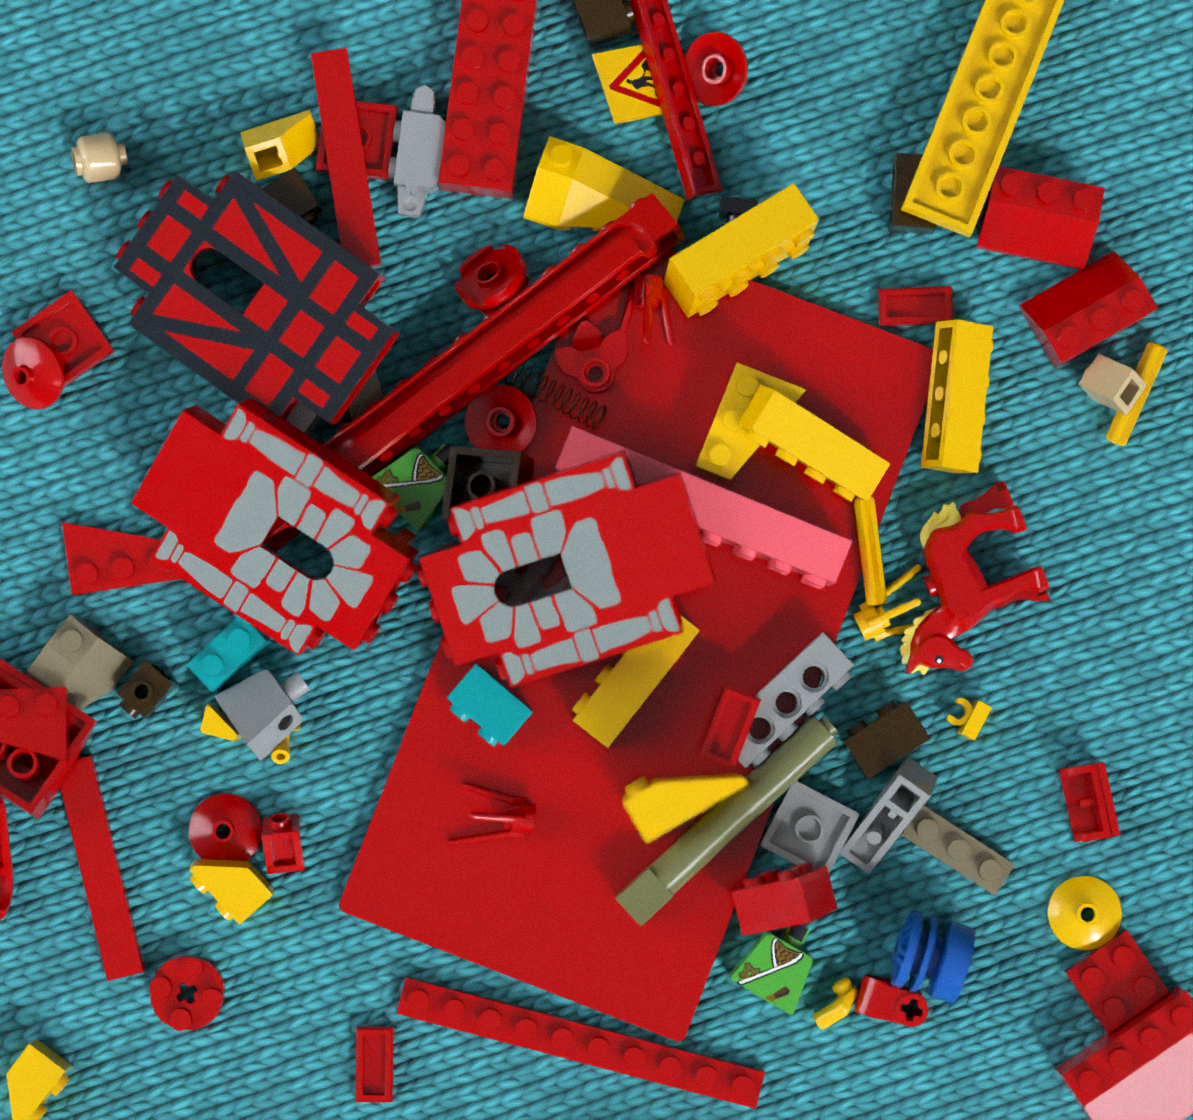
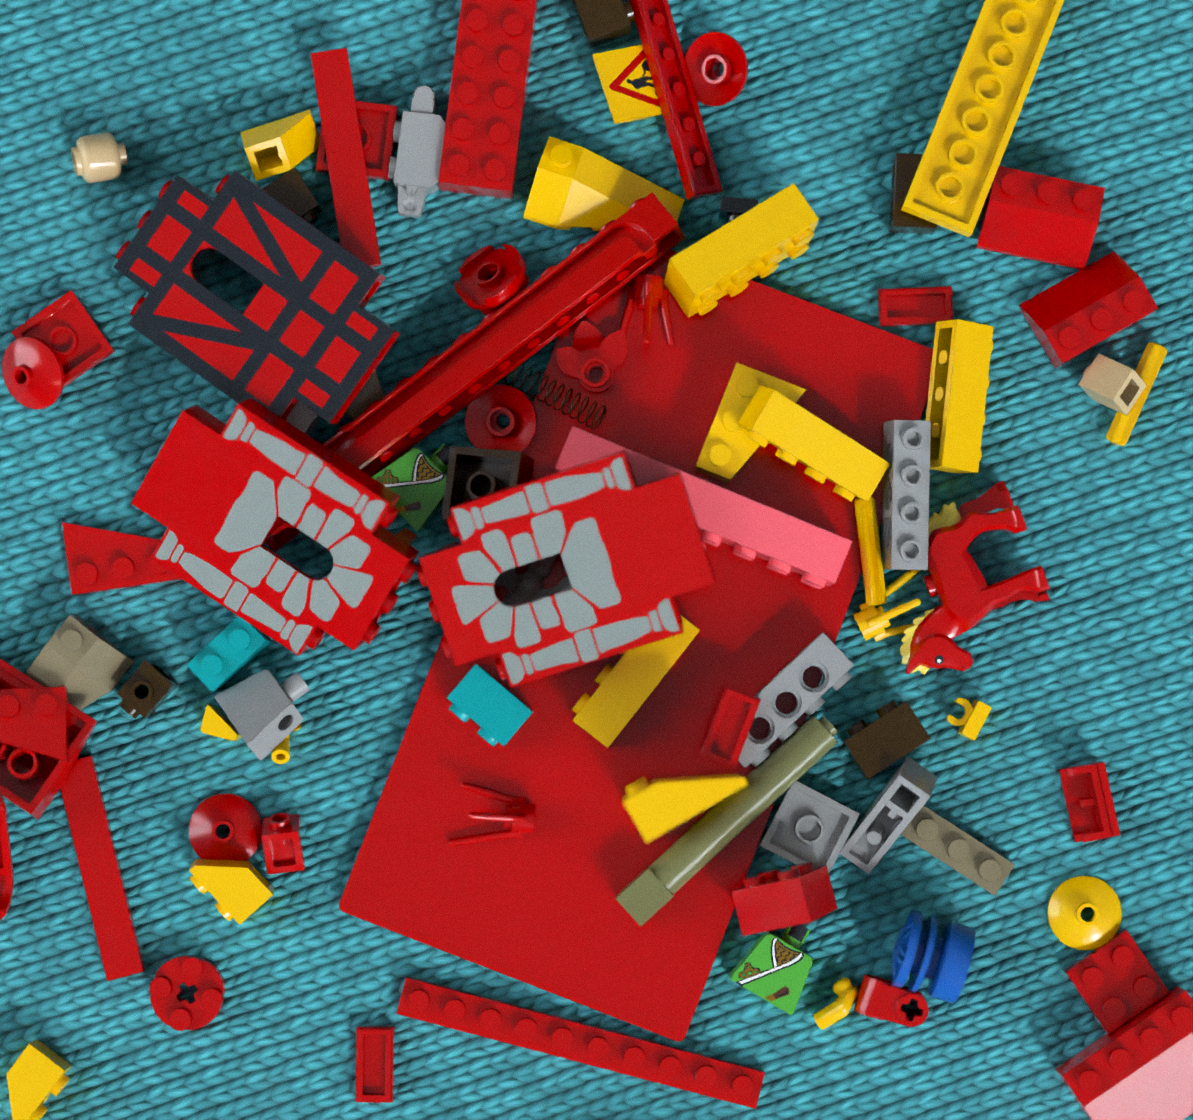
none -> light grey brick [881,420,931,570]

